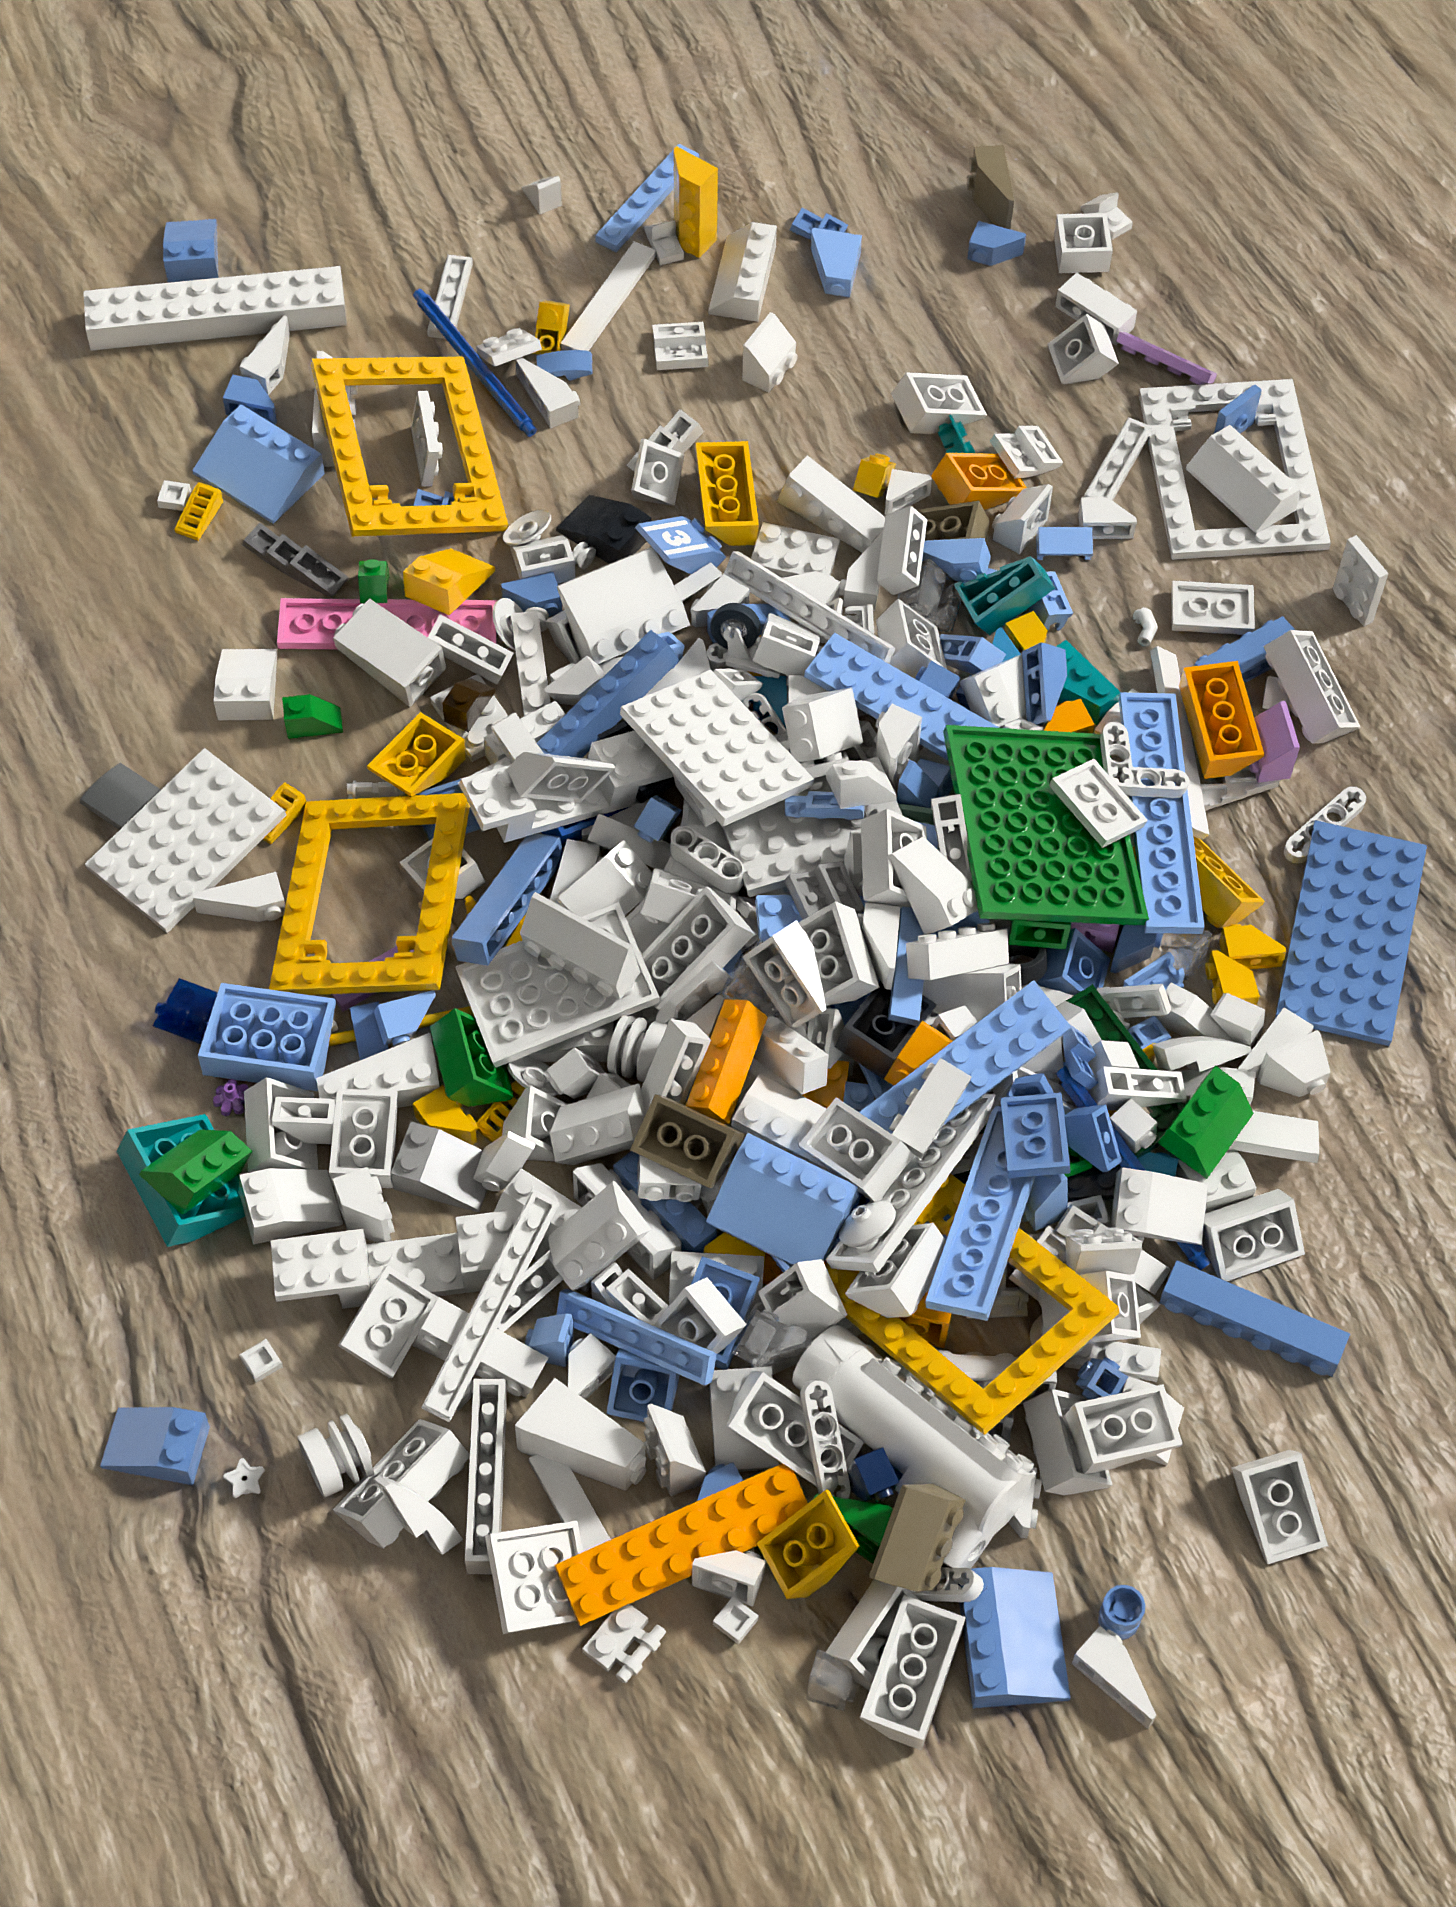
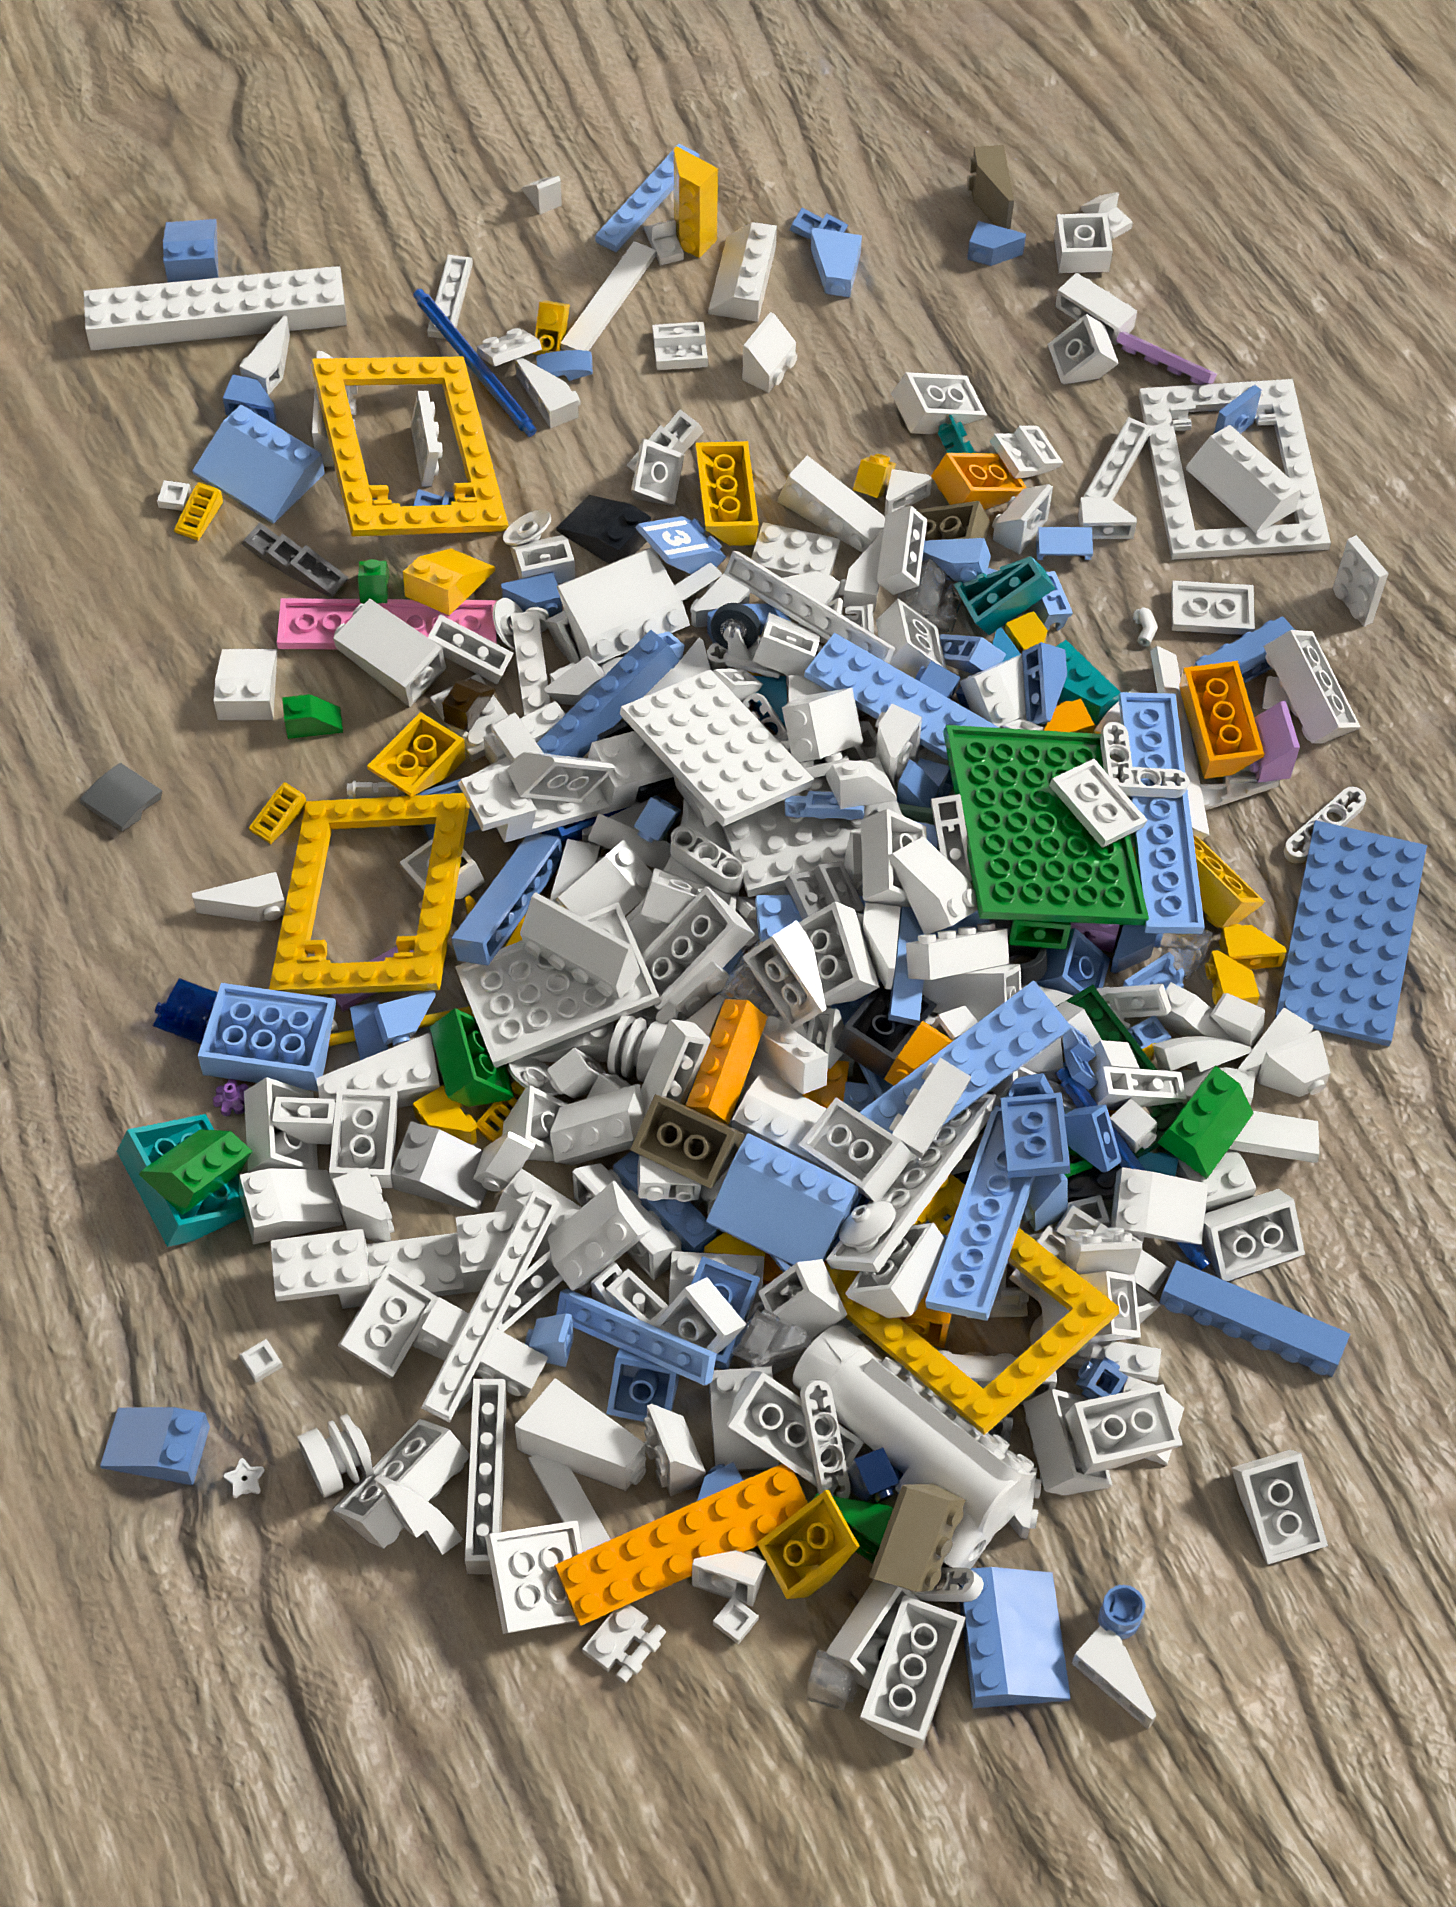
white plate [85,748,286,933] -> none
white slope [568,1333,616,1400] -> none
white bush [572,542,596,569] -> none

